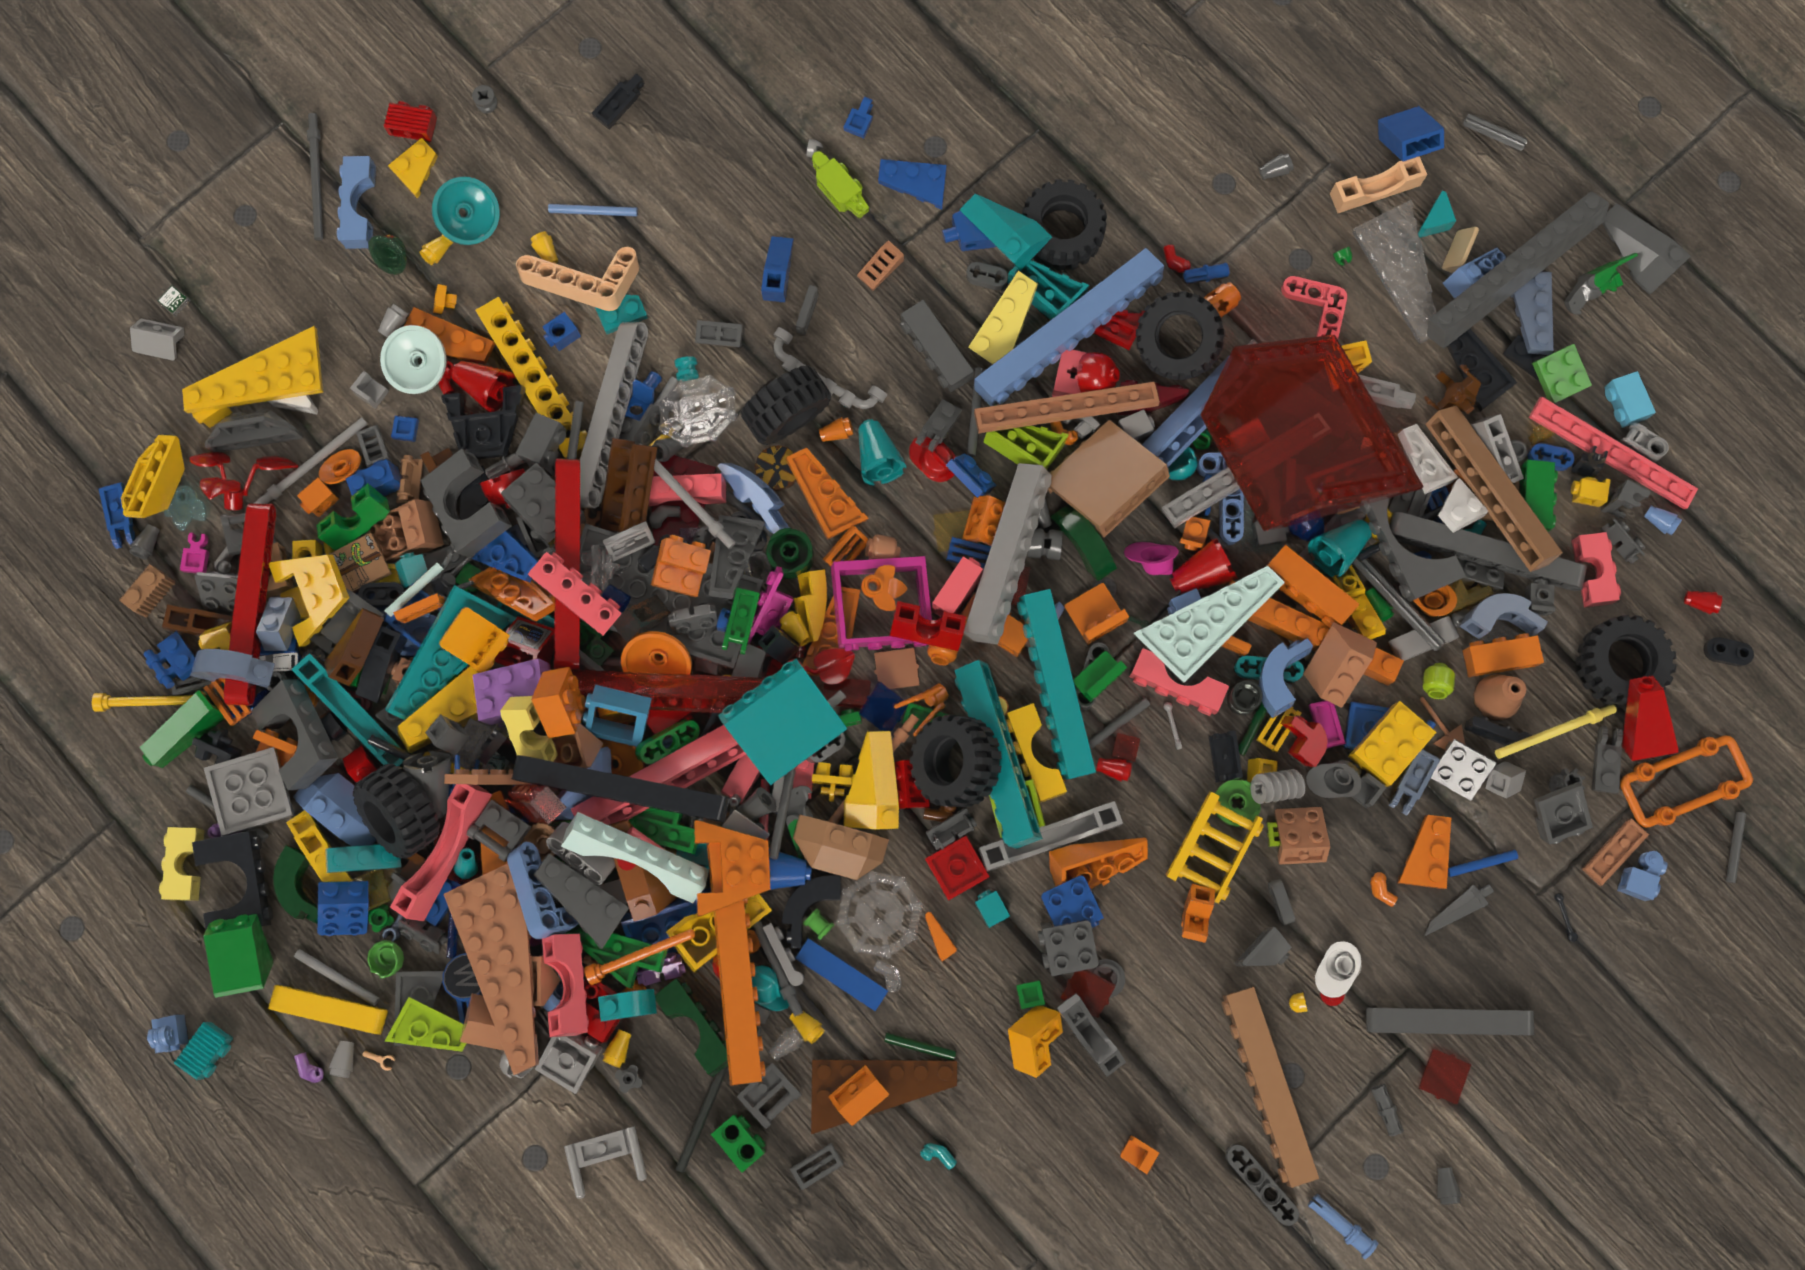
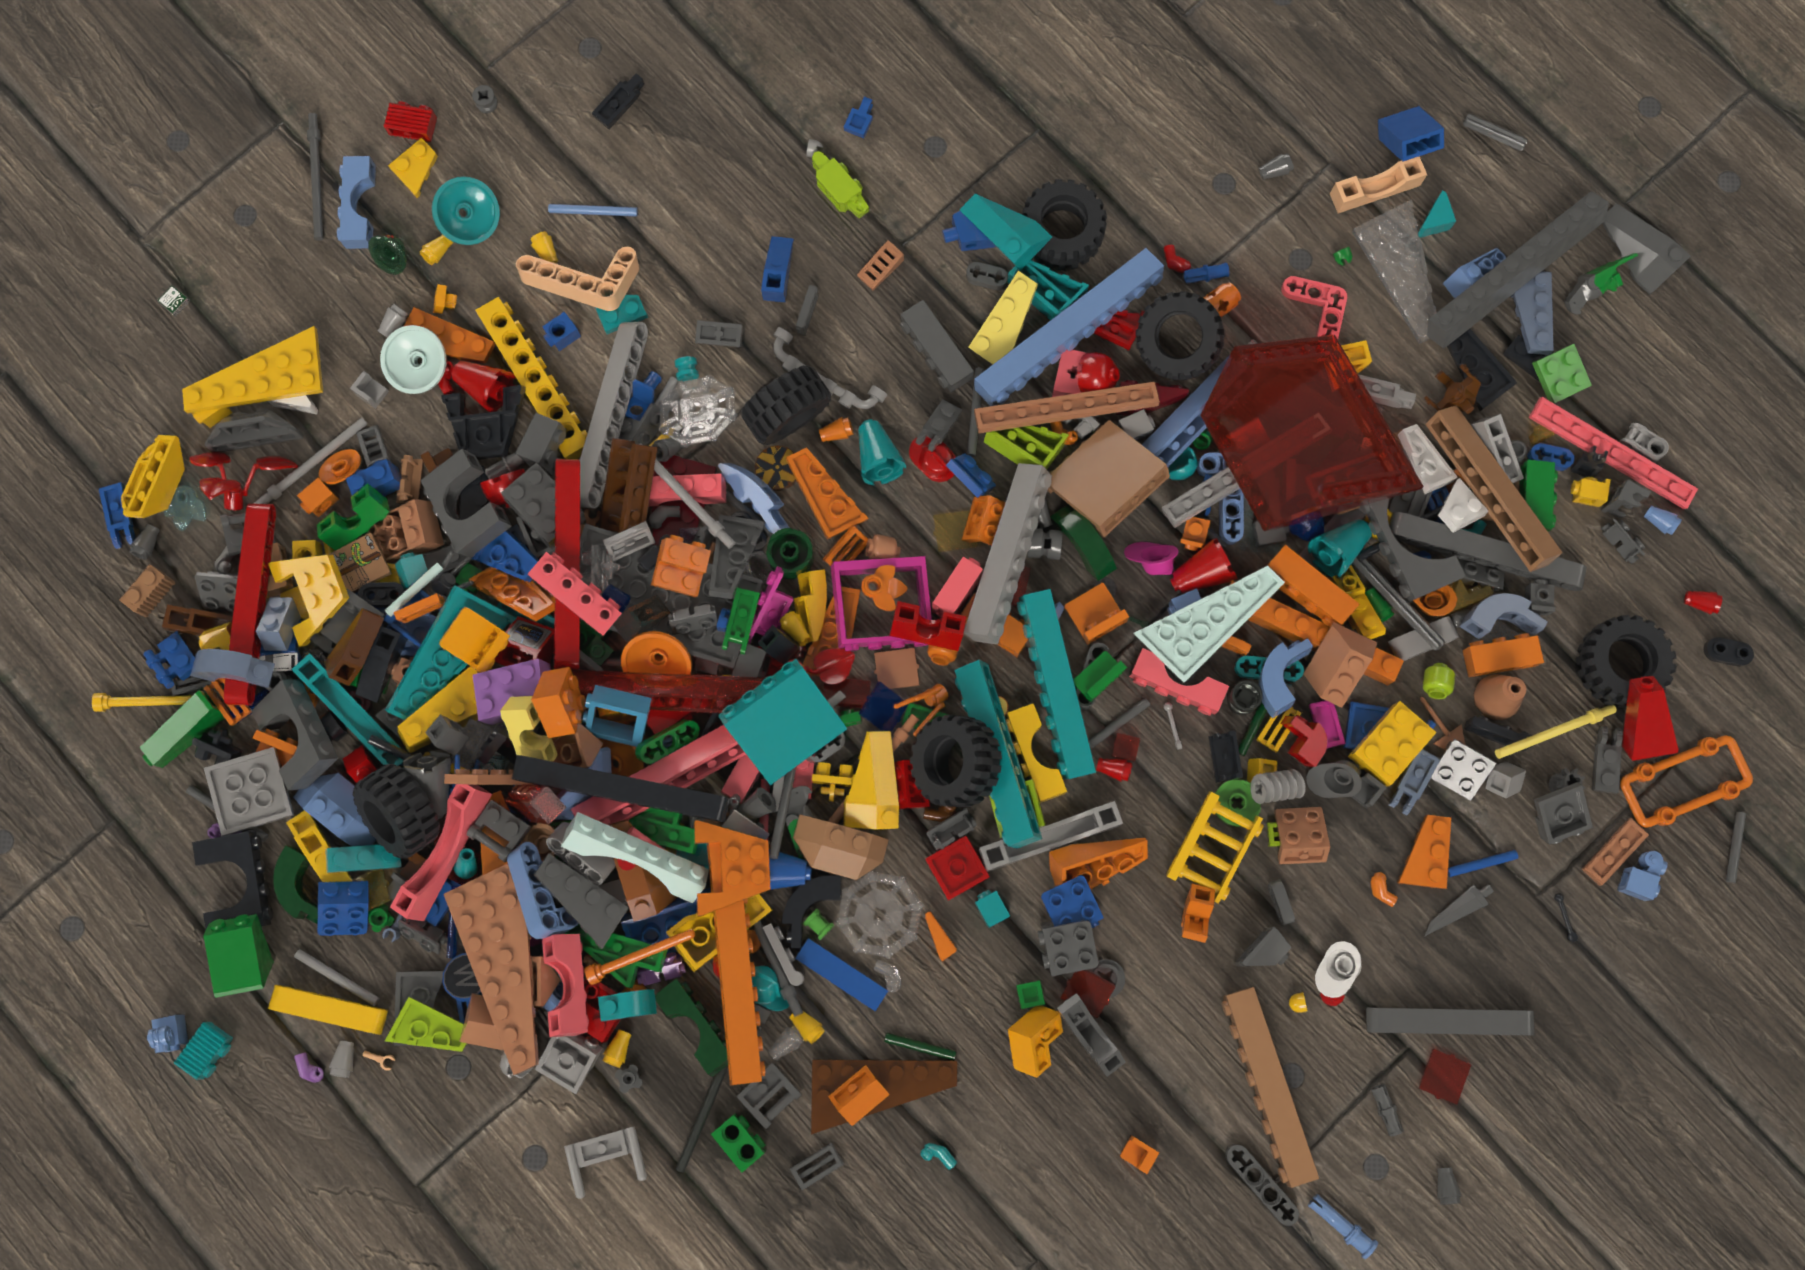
light grey panel [130,318,184,361] -> none
light yellow arch [159,827,205,901] -> none
dark pink plate [180,533,209,573] -> none
bright green hair [367,940,404,979] -> none
blue tile [391,416,419,442] -> none
dark grey bar [567,401,584,459] -> none
blue wing [878,159,946,210] -> none
blue tile [946,537,991,570] -> none
tan slope [1442,227,1479,273] -> none
coral arch [1571,532,1621,608] -> none
medium azure brick [1604,371,1656,428] -> none

